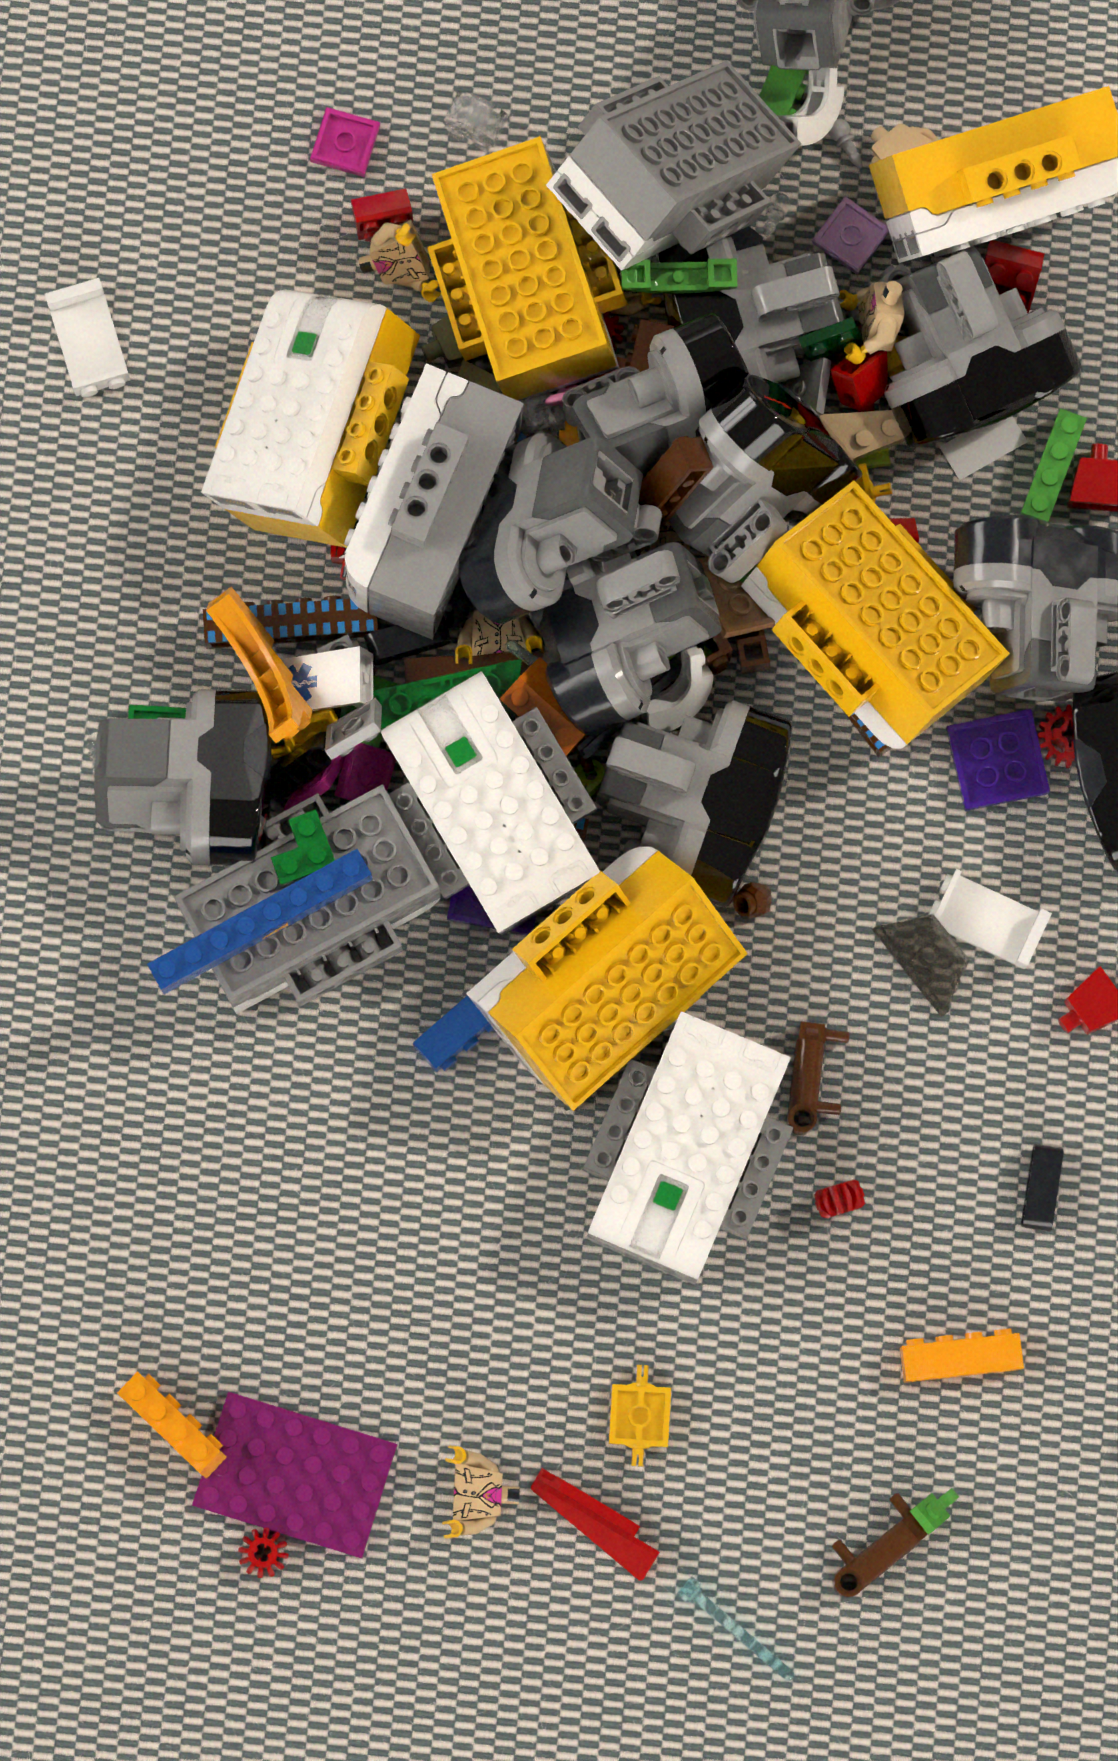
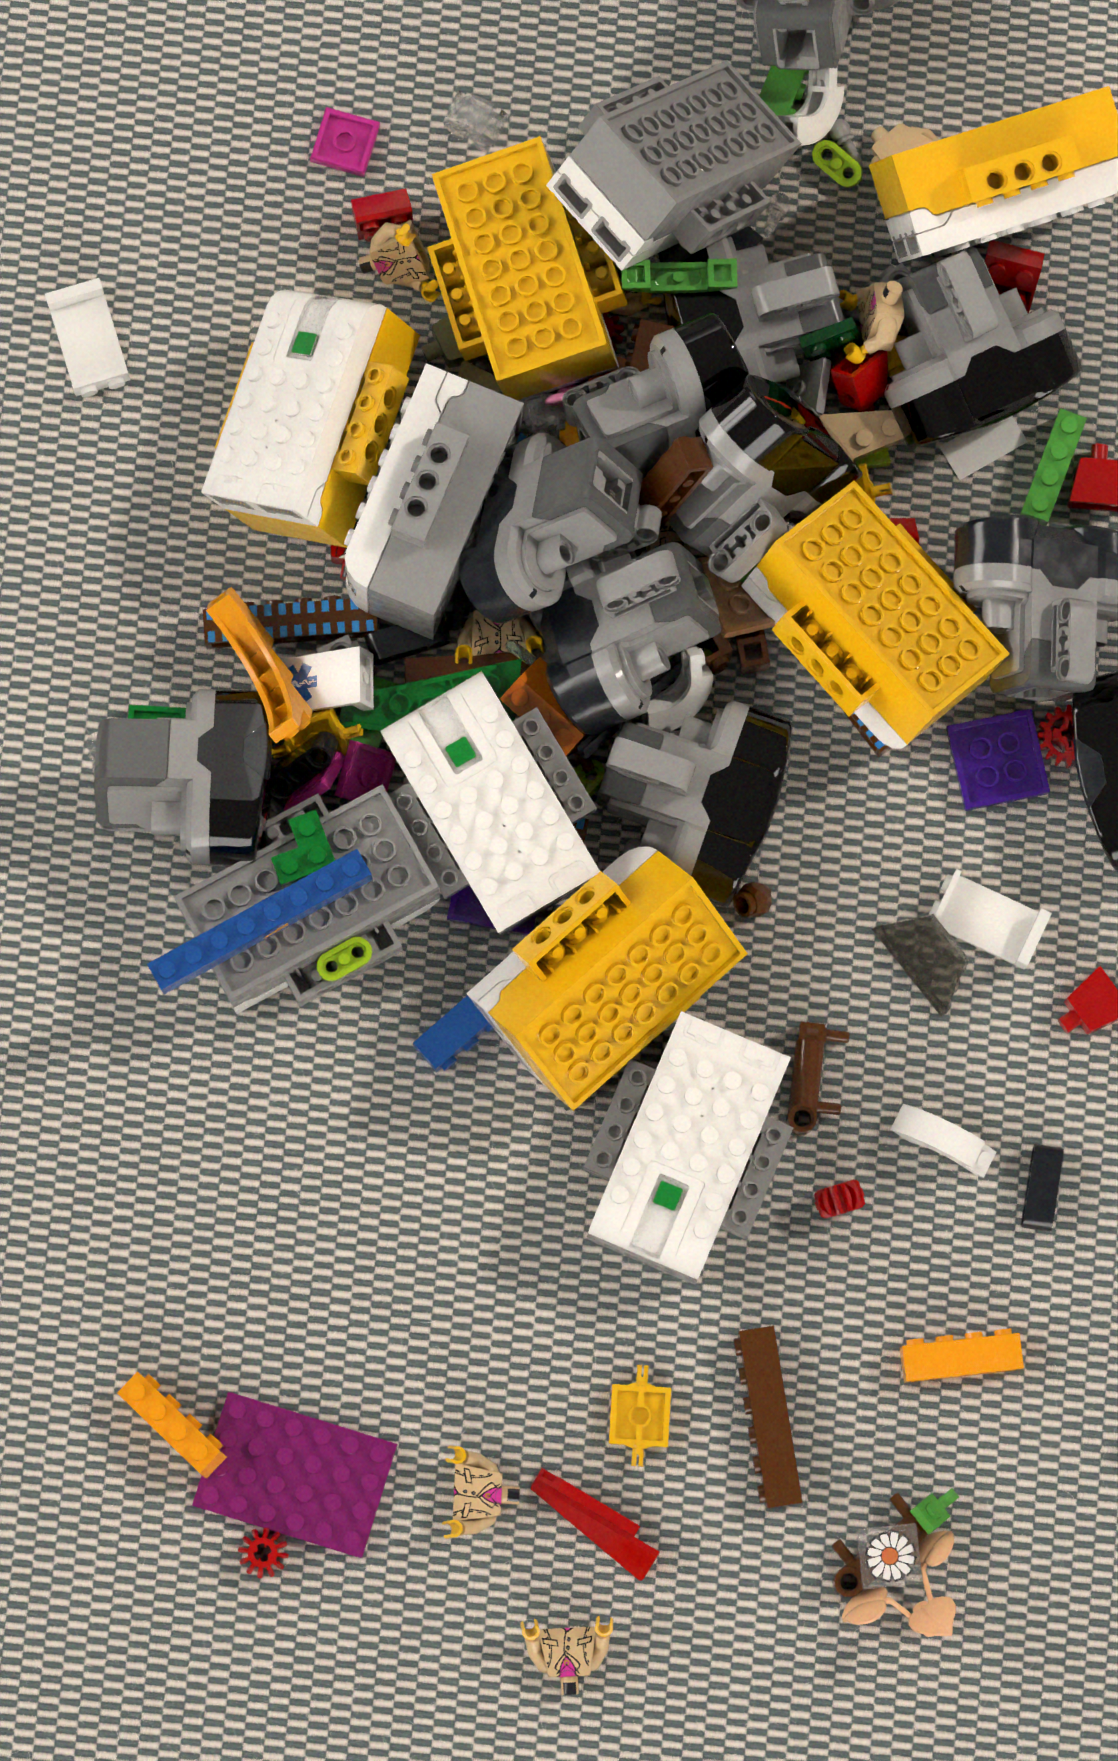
light grey plate [325,698,382,760] -> none
clear light blue piece [677,1576,794,1681] -> none
lavender plate [812,196,889,275] -> none
none -> lime plate [317,937,372,982]
none -> tan torso [520,1616,614,1695]
none -> reddish brown brick [733,1326,803,1509]
none -> lime plate [812,140,863,188]
none -> light nougat plant [842,1531,956,1637]
none -> tile [856,1523,923,1589]
none -> white arch [890,1104,996,1178]

